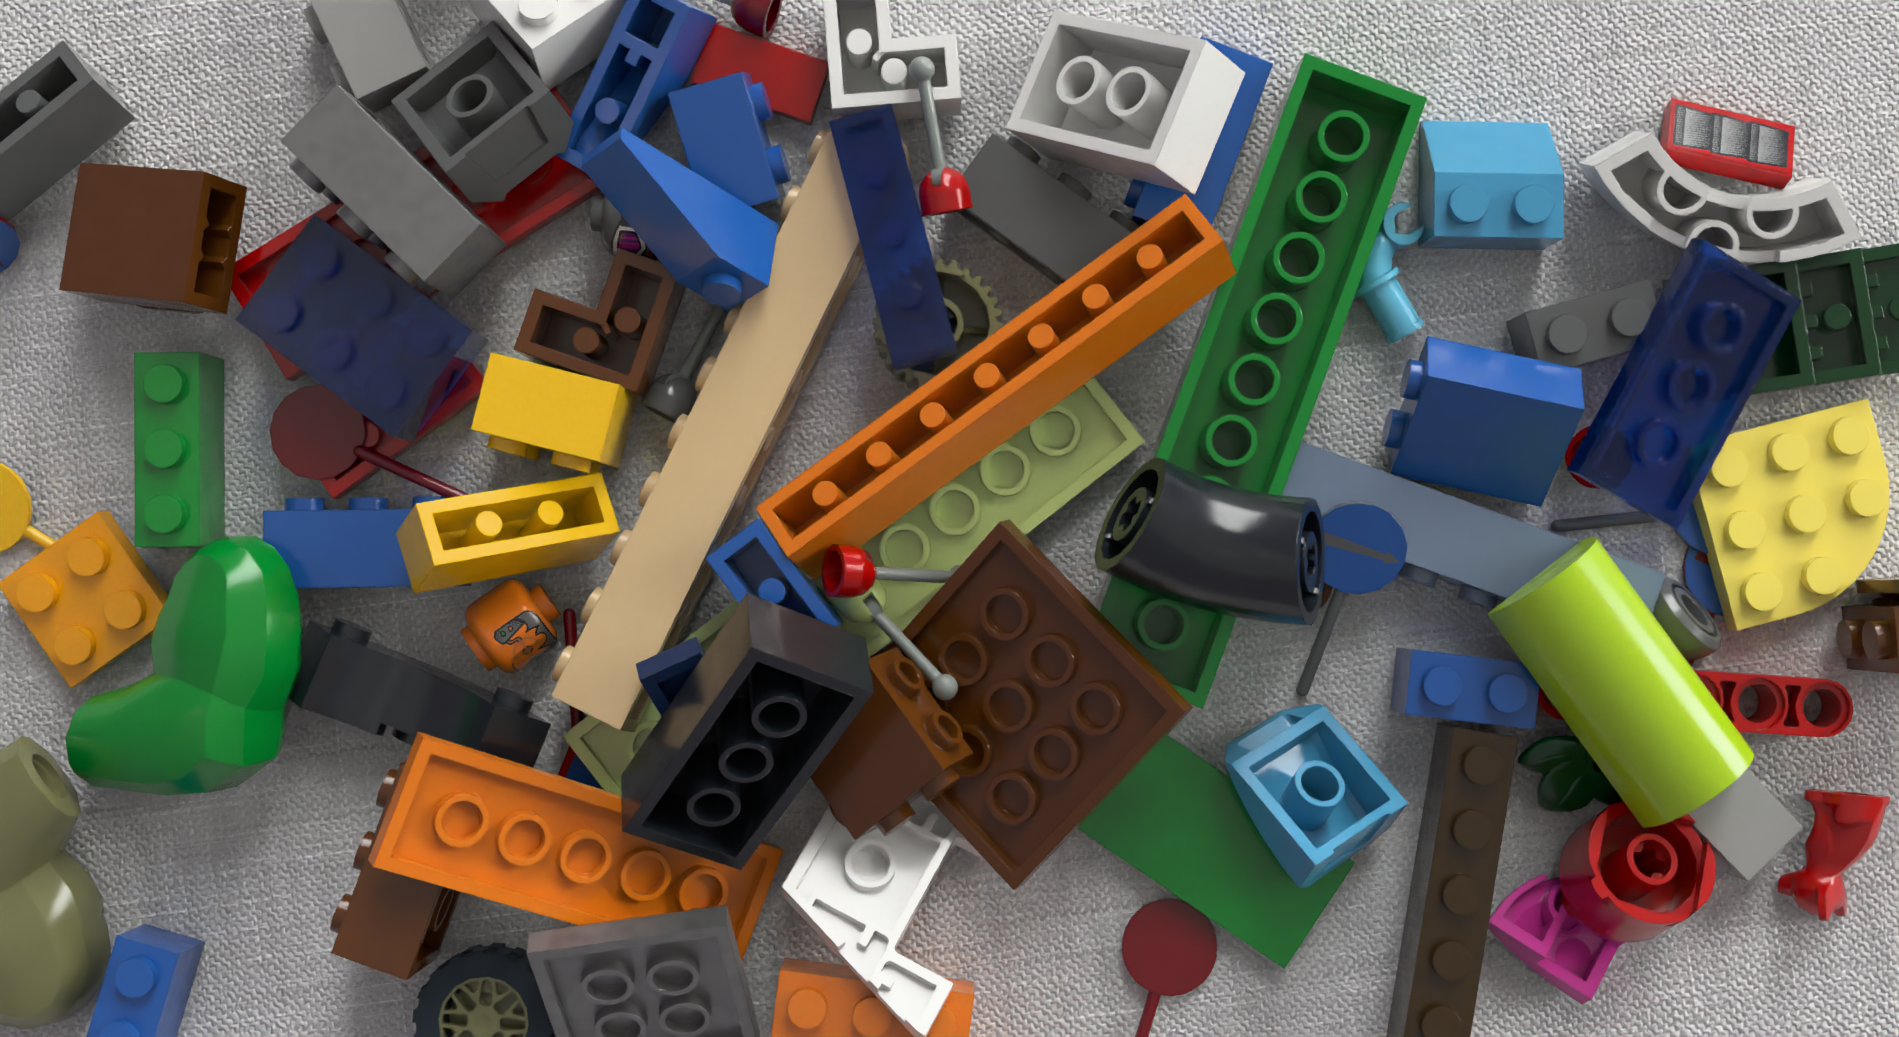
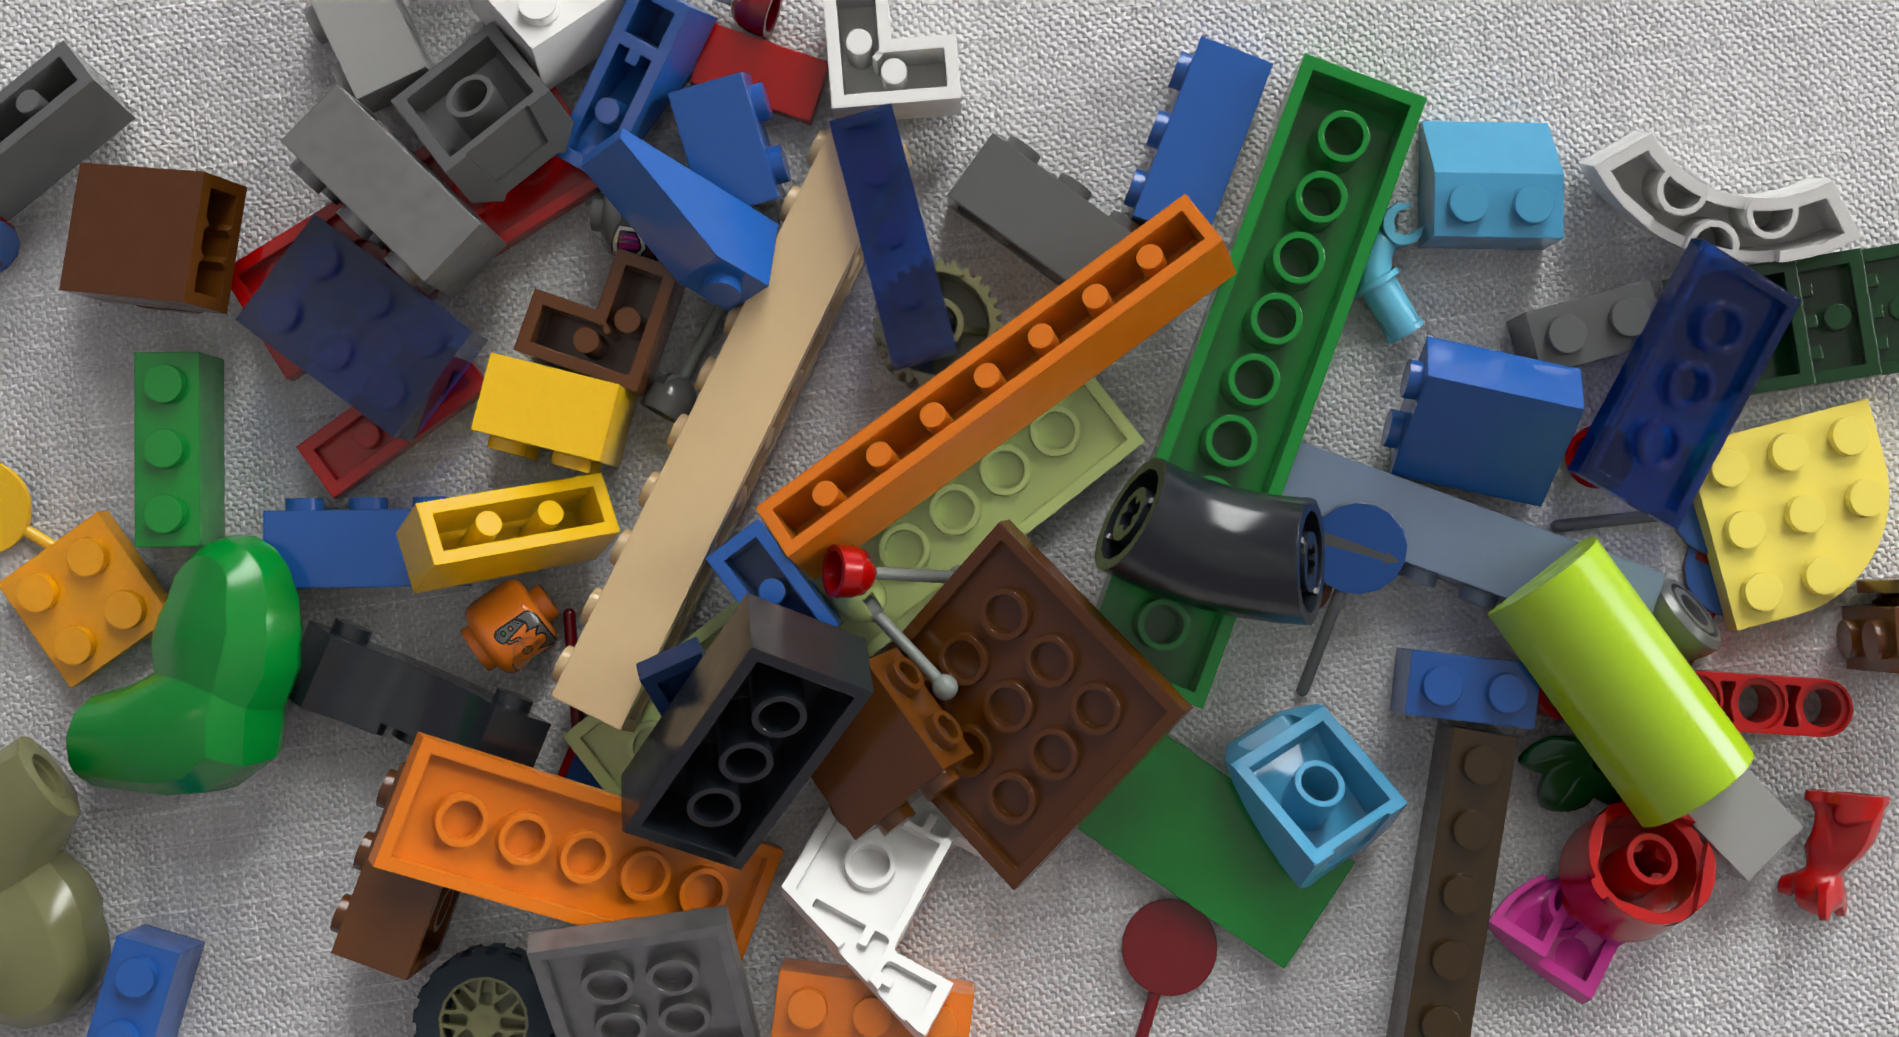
dark red piece [269,384,469,498] -> none
hinge [909,56,973,217] -> none
white brick [1006,10,1245,195] -> none
tile [1660,98,1795,189] -> none

